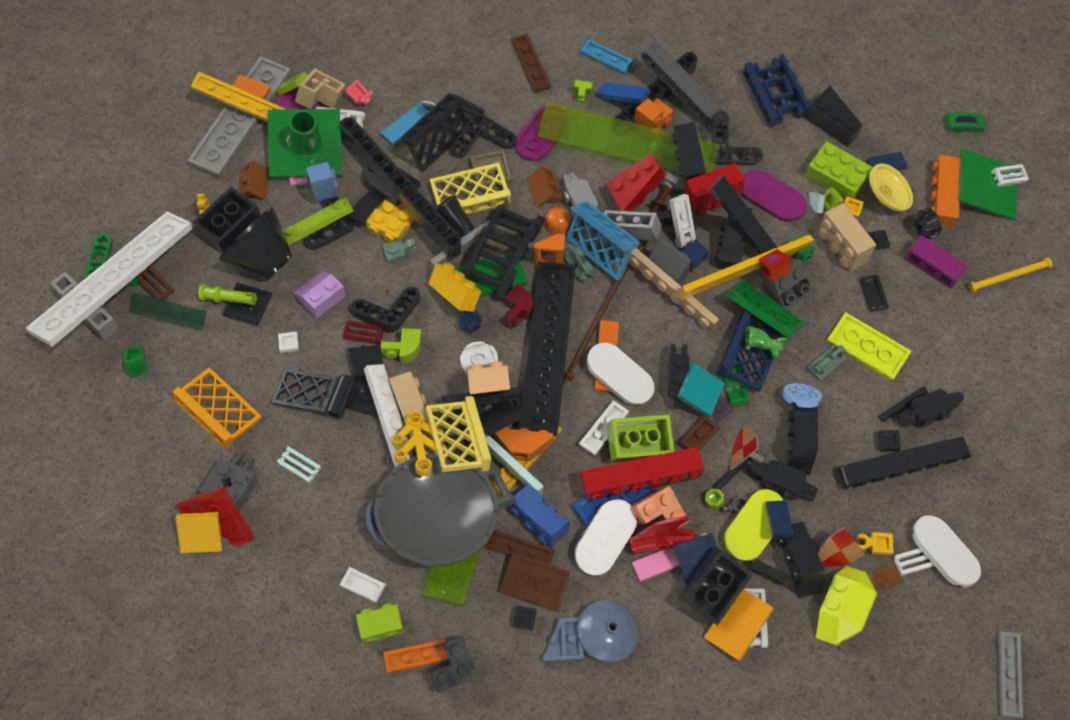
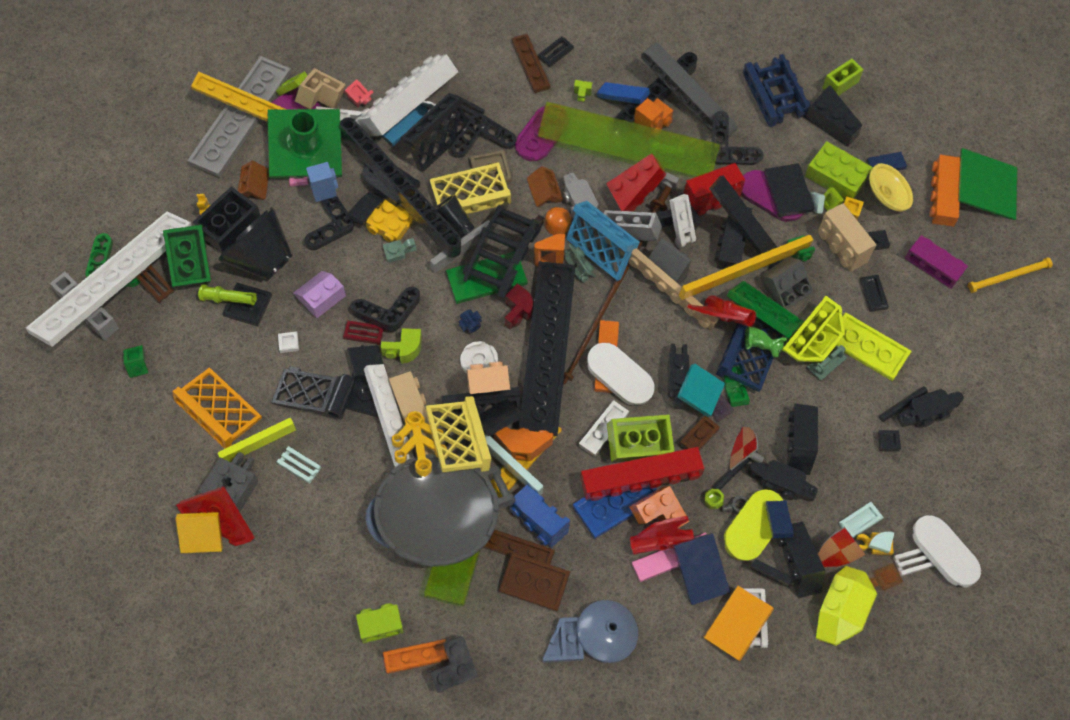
clear green tile [130,293,207,330] -> none
orange tile [232,75,271,100] -> none
lime plate [283,197,354,245] -> none
white tile [340,567,386,604] -> none
yellow brick [428,263,481,311] -> none
black plate [513,605,537,631] -> none
white tile [574,500,637,575] -> none
dark azure tile [580,39,633,75] -> none
black wedge [671,122,706,185] -> none
black brick [678,547,753,626] -> none
dark blue brick [681,239,709,272] -> none
red brick [759,249,791,282] -> none
light blue tile [782,383,822,408] -> none
black beam [837,437,971,490] -> none
black gear [913,208,942,239] -> none
green slope [946,112,986,132] -> none
white tile [991,164,1029,187] -> none
light grey tile [998,631,1023,719] -> none
none -> green brick [163,224,212,287]
none -> neon yellow tile [218,418,296,462]
none -> white brick [357,54,458,137]
none -> black tile [538,36,574,68]
none -> red pin [687,295,756,327]
none -> black tile [764,163,814,217]
none -> neon yellow wedge [782,296,845,362]
none -> lime brick [822,59,864,96]
none -> light aqua tile [838,502,883,538]
none -> light aqua tile [868,532,894,553]

